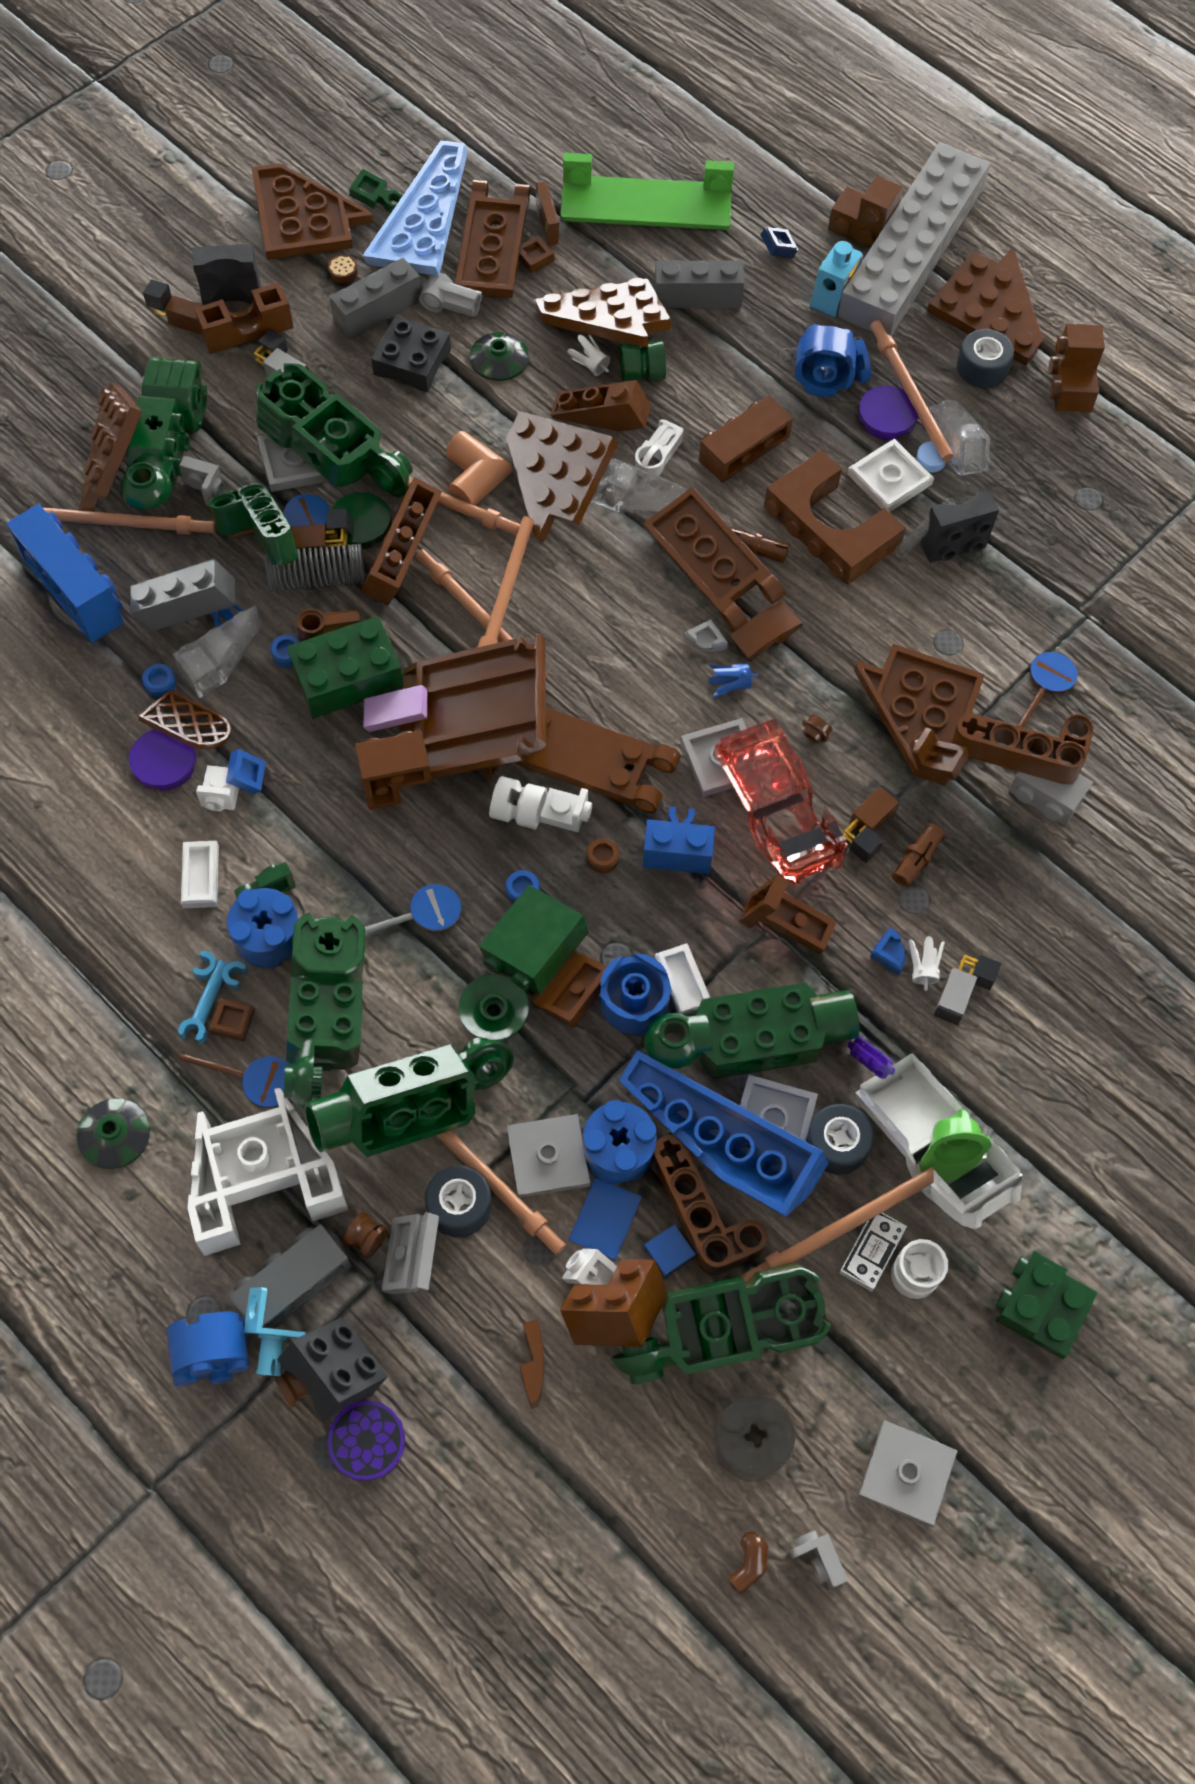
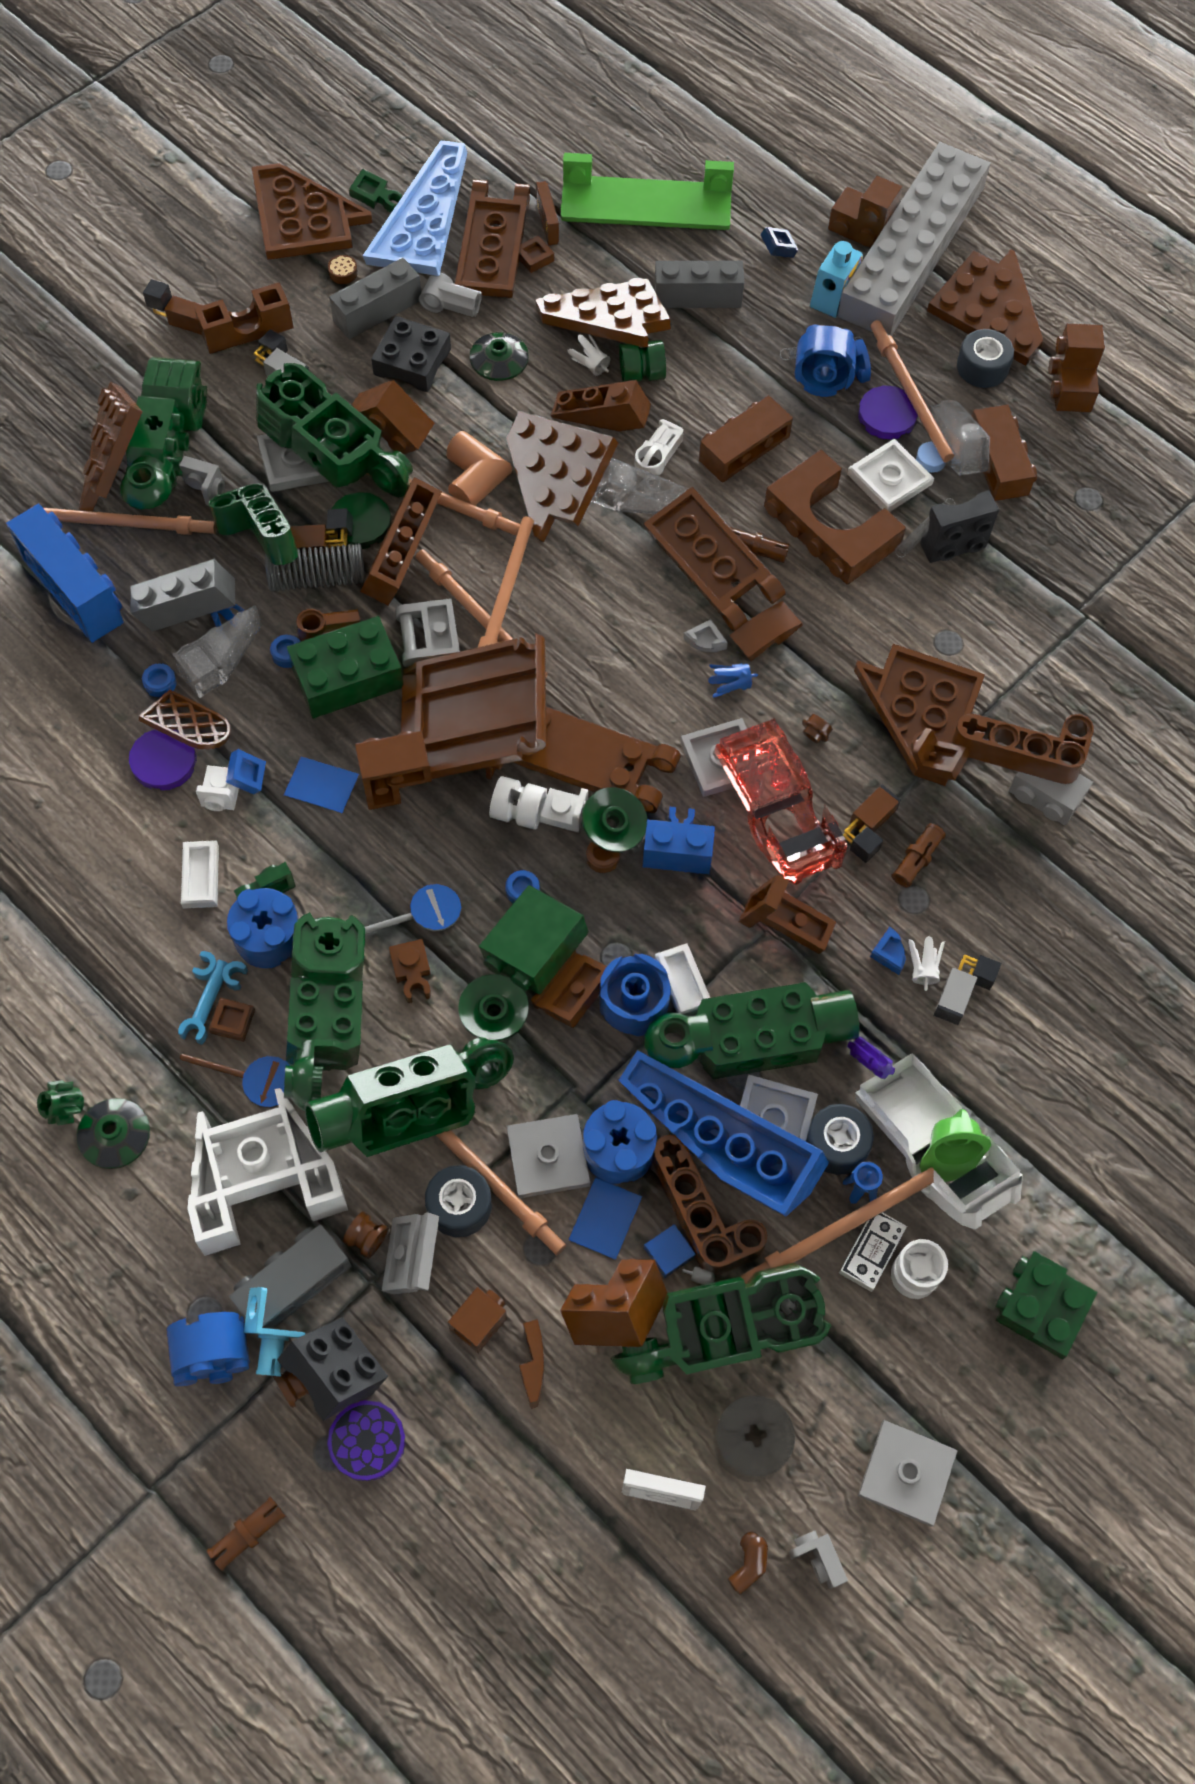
black brick [192,243,261,305] -> none
blue piece [228,494,330,539] -> none
lavender tile [363,685,428,732] -> none
white bracket [562,1249,617,1285] -> none
blue piece [1017,652,1078,728] -> none
none -> dark green gear [37,1080,84,1126]
none -> reddish brown pin [206,1496,286,1571]
none -> blue sticker [284,757,359,813]
none -> reddish brown brick [352,380,435,454]
none -> reddish brown plate [389,939,431,1003]
none -> light grey plate [395,598,460,668]
none -> reddish brown brick [448,1287,507,1354]
none -> dark green dish [582,787,647,852]
none -> white tile [621,1469,706,1511]
none -> light grey piece [682,1266,715,1285]
none -> blue piece [843,1162,883,1204]
none -> reddish brown brick [968,404,1037,501]

